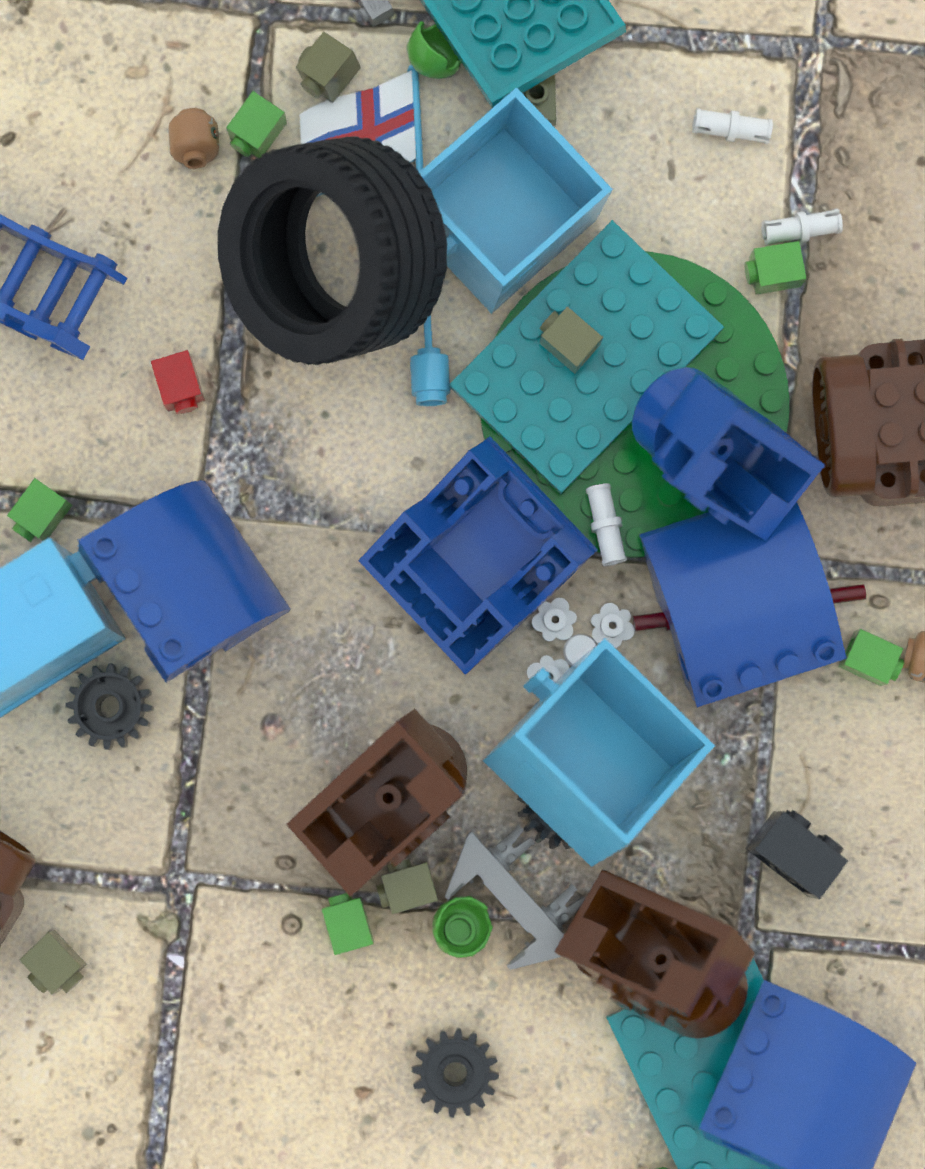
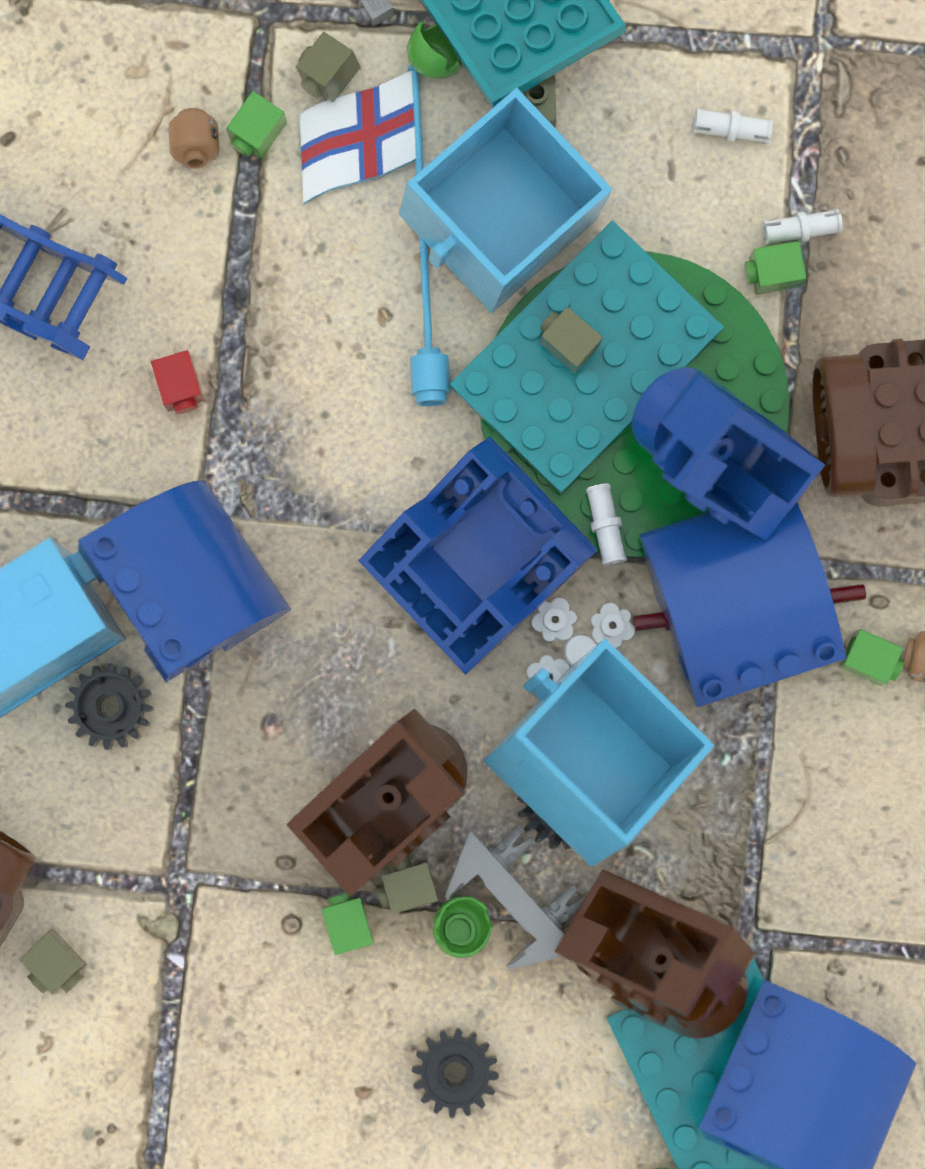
bright green brick [7,478,72,542] -> none
black tyre [218,136,447,365] -> none
black brick [745,810,849,899] -> none

